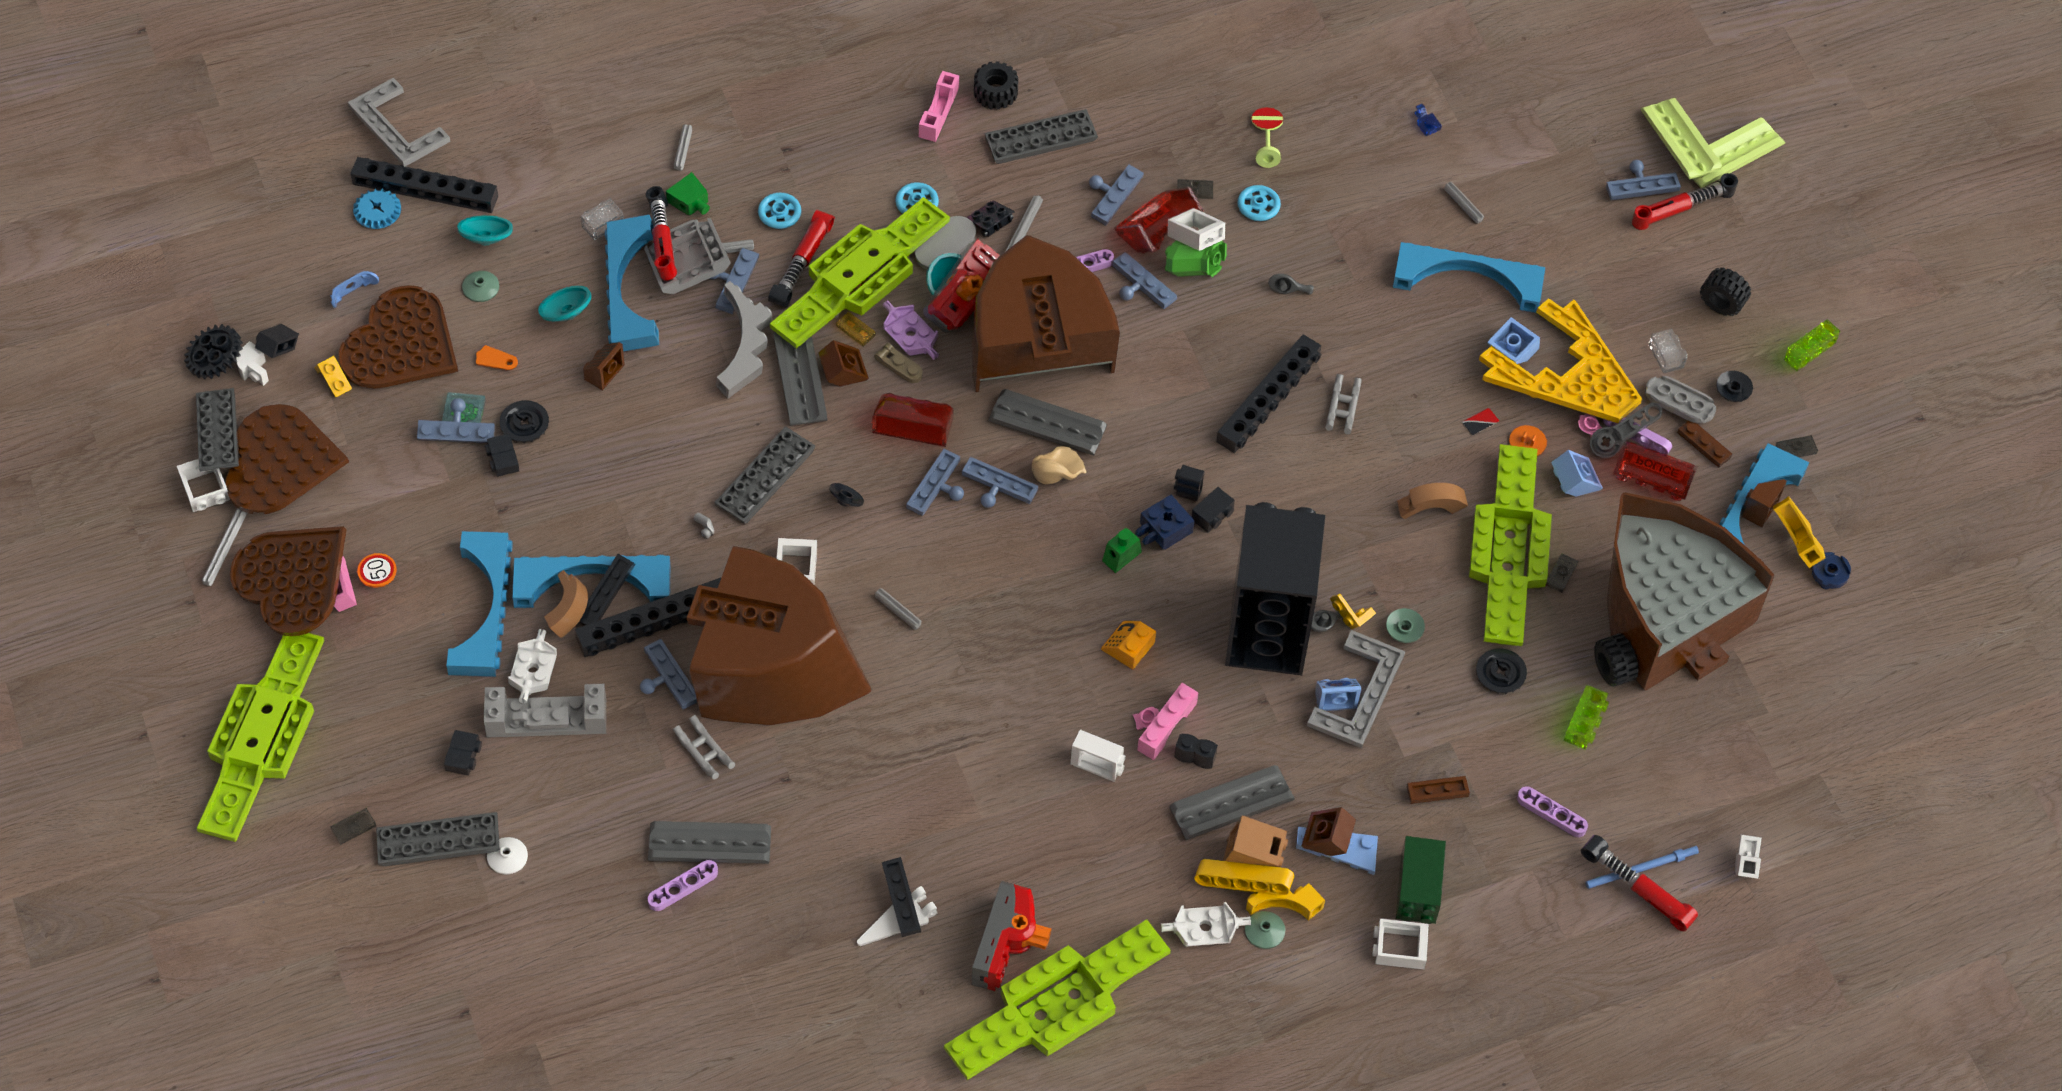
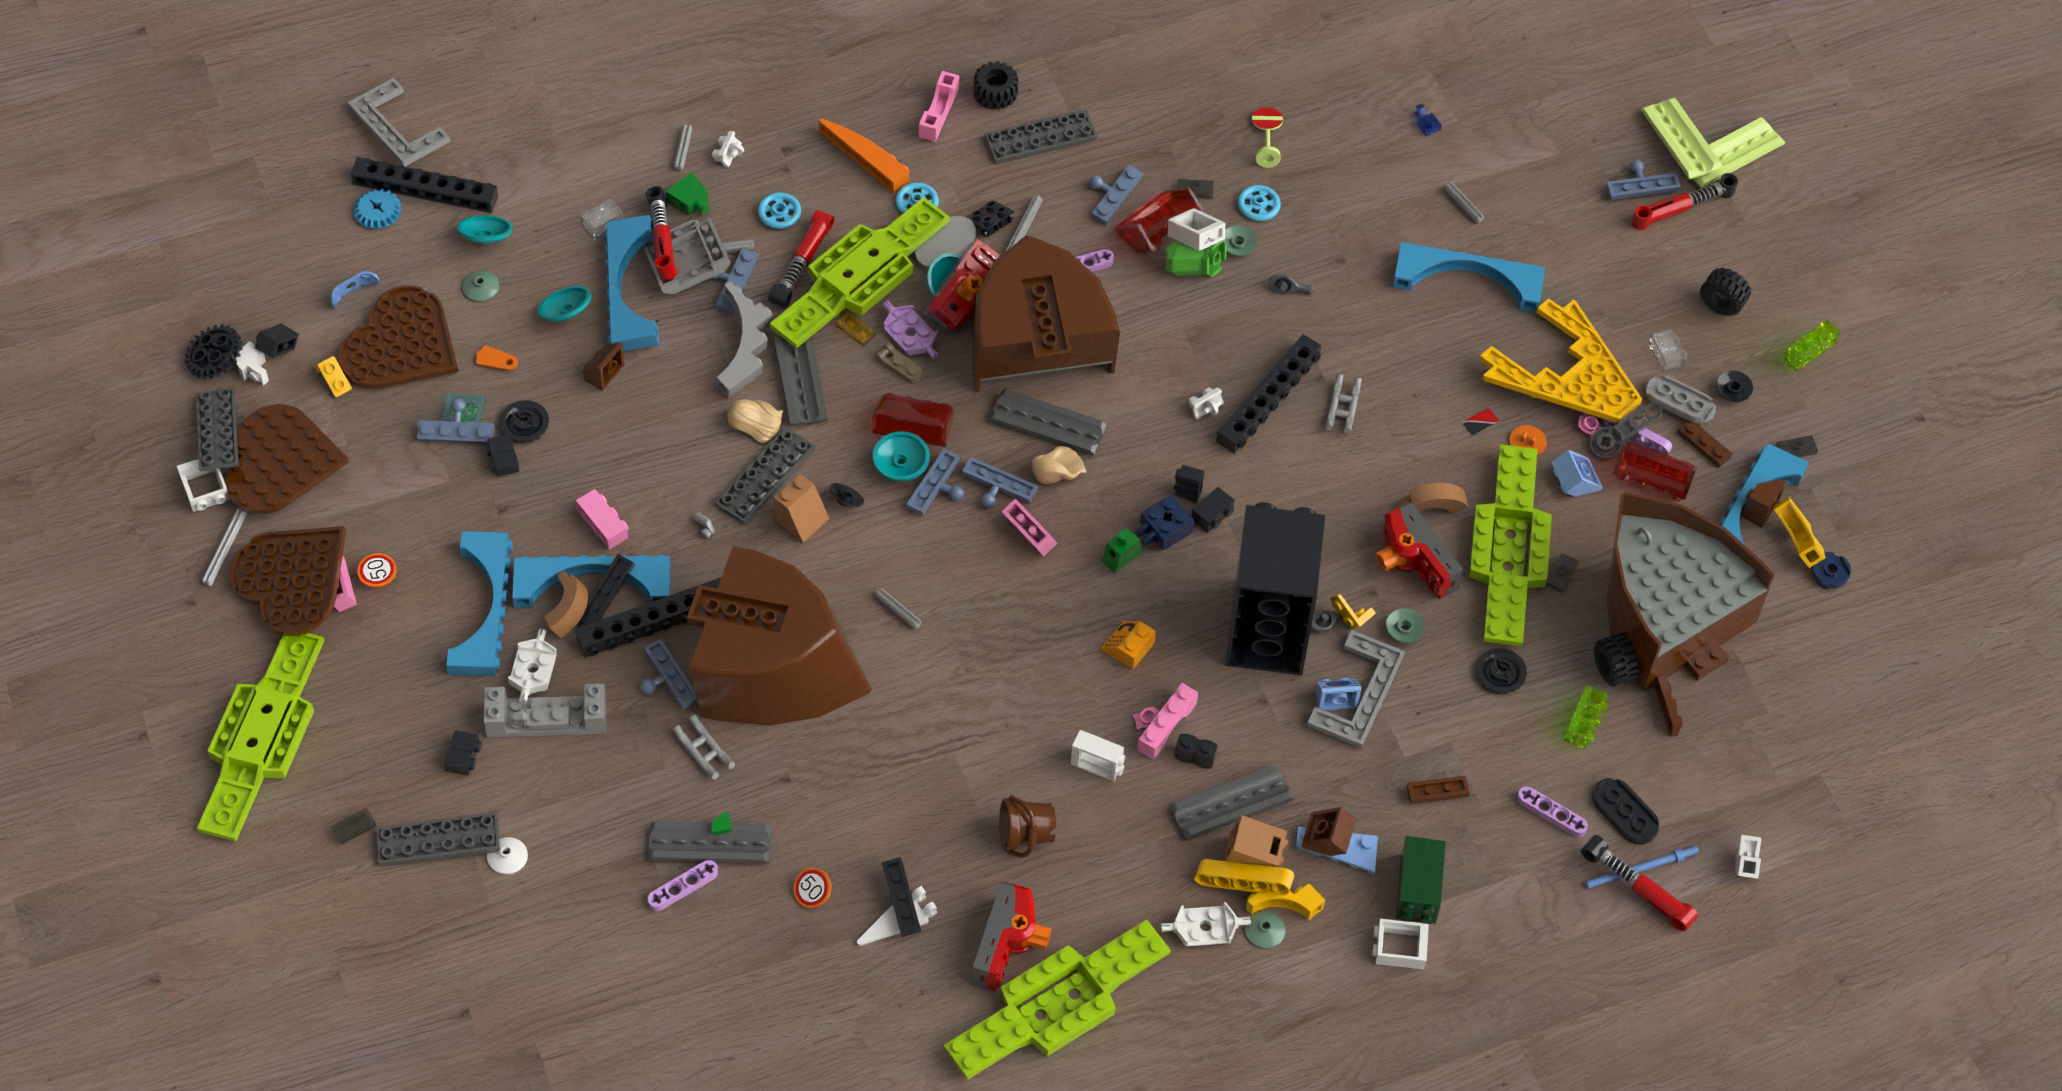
white window [777,538,817,585] -> none
reddish brown slope [818,340,869,387] -> none
sand blue plate [1112,252,1177,309] -> none
light blue slope [1487,317,1540,364] -> none
none -> bright pink brick [576,489,629,550]
none -> green tile [711,811,732,835]
none -> white hips [712,131,744,167]
none -> tan piece [727,399,783,443]
none -> medium nougat slope [774,474,829,543]
none -> piece [793,867,831,908]
none -> orange slope [818,118,909,193]
none -> teal dish [873,432,930,481]
none -> reddish brown piece [999,795,1056,858]
none -> bright pink brick [1002,498,1058,557]
none -> white hips [1188,387,1224,419]
none -> sand green dish [1222,226,1257,256]
none -> piece [1375,502,1463,599]
none -> black tile [1592,778,1659,845]
none -> reddish brown plate [1654,675,1683,737]

